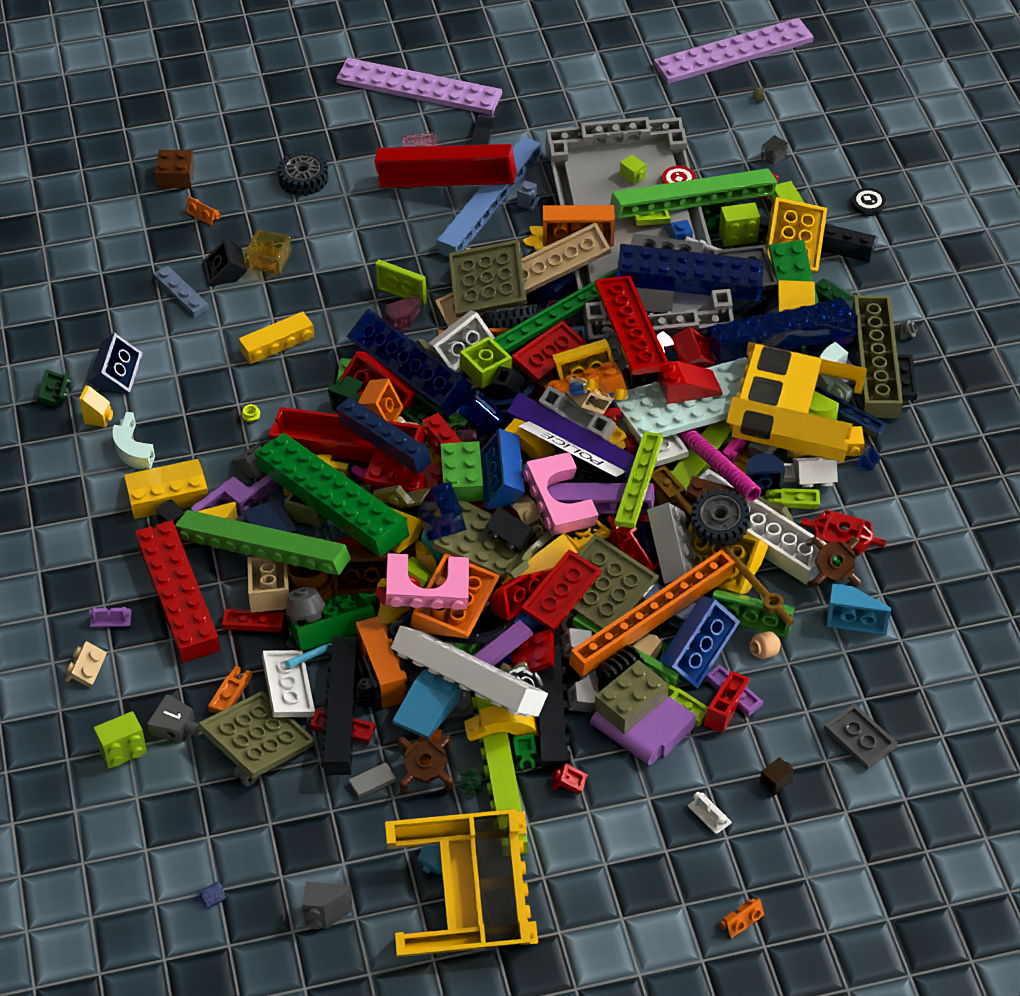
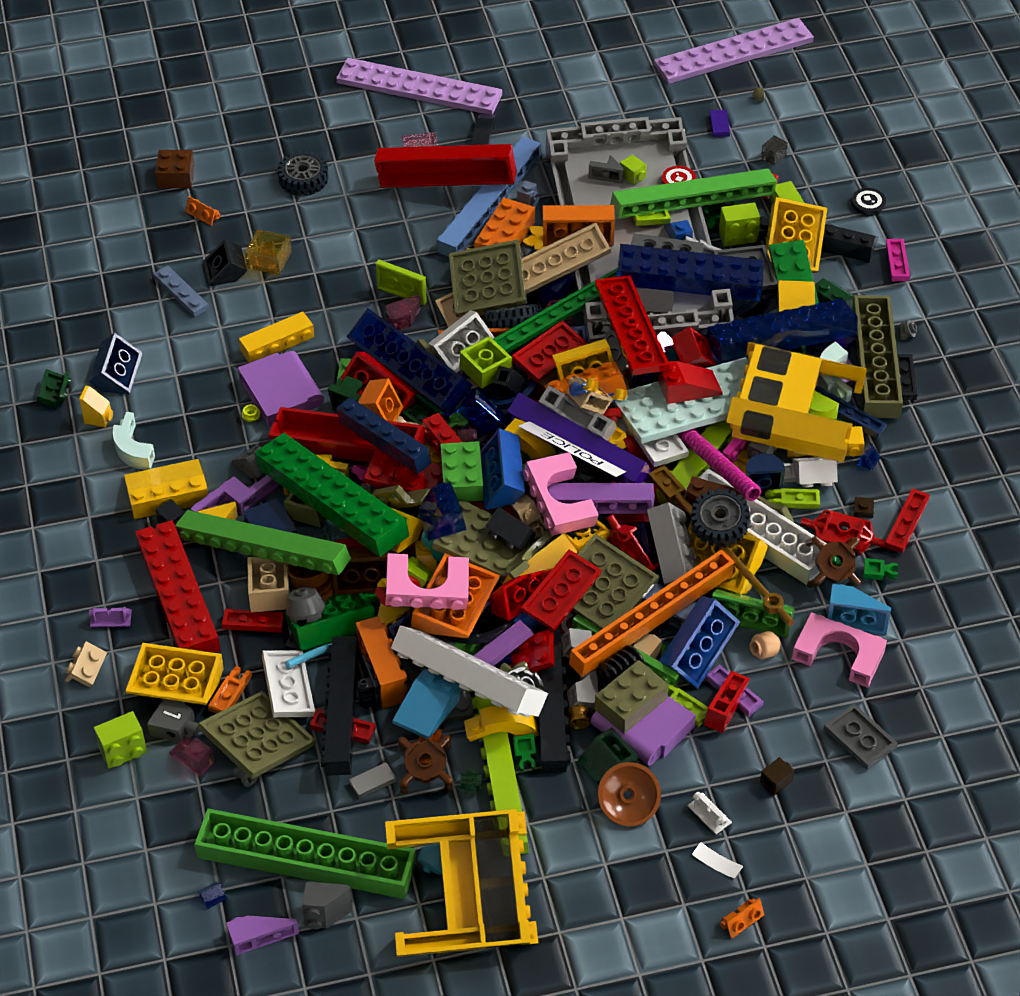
red bracket [552,764,588,795] -> none
lime plate [615,431,663,529] -> none
none -> yellow slope [126,643,224,705]
none -> clear pink slope [169,738,214,776]
none -> bright green brick [195,808,416,899]
none -> medium lavender slope [226,916,299,955]
none -> medium lavender piece [238,351,324,428]
none -> orange brick [474,197,535,248]
none -> pearl gold wheel [568,705,590,730]
none -> clear green slope [578,727,638,784]
none -> dark grey slope [588,155,623,183]
none -> dark orange dish [597,762,661,826]
none -> white sticker [692,843,743,878]
none -> dark purple tile [710,110,730,137]
none -> bright pink arch [792,612,887,688]
none -> dark brown plate [854,497,874,518]
none -> green plate [863,558,898,580]
none -> red plate [884,488,930,554]
none -> dark pink plate [885,239,910,281]

